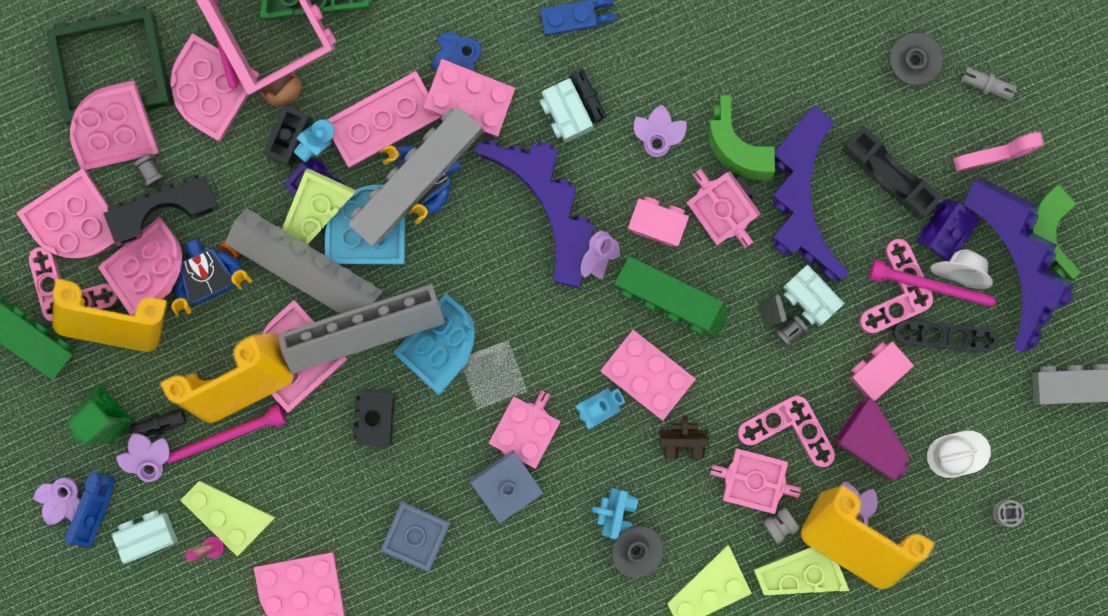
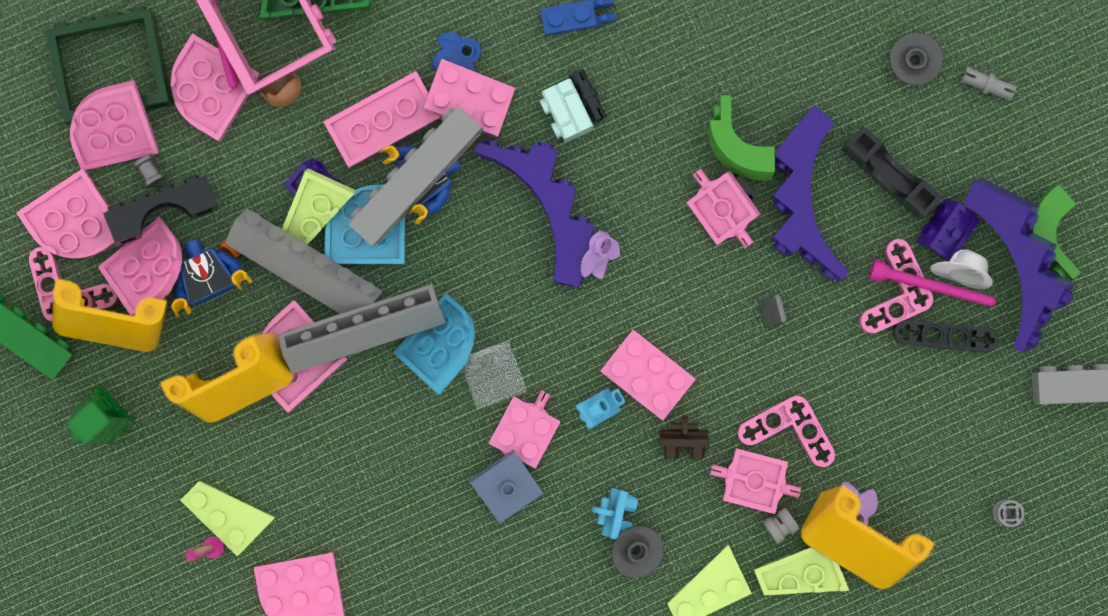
lavender plate [33,477,81,525] -> none
blue hinge [64,471,114,548] -> none
light aqua brick [112,510,178,564] -> none
lavender plate [116,433,170,482] -> none
black pin [130,408,187,437] -> none
dark pink piece [166,404,287,464] -> none
black brick [263,105,313,168] -> none
medium azure hips [293,119,335,162] -> none
black brick [353,391,395,446] -> none
sand blue plate [380,501,451,572] -> none
green wedge [614,256,730,339] -> none
bright pink brick [627,197,689,249] -> none
lavender plate [634,105,687,157] -> none
flat silver bush [774,314,810,349] -> none
light aqua brick [782,264,844,326] -> none
magenta slope [832,398,910,480] -> none
bright pink brick [849,342,914,401] -> none
white piece [927,431,991,478] -> none
bright pink beam [953,132,1044,172] -> none

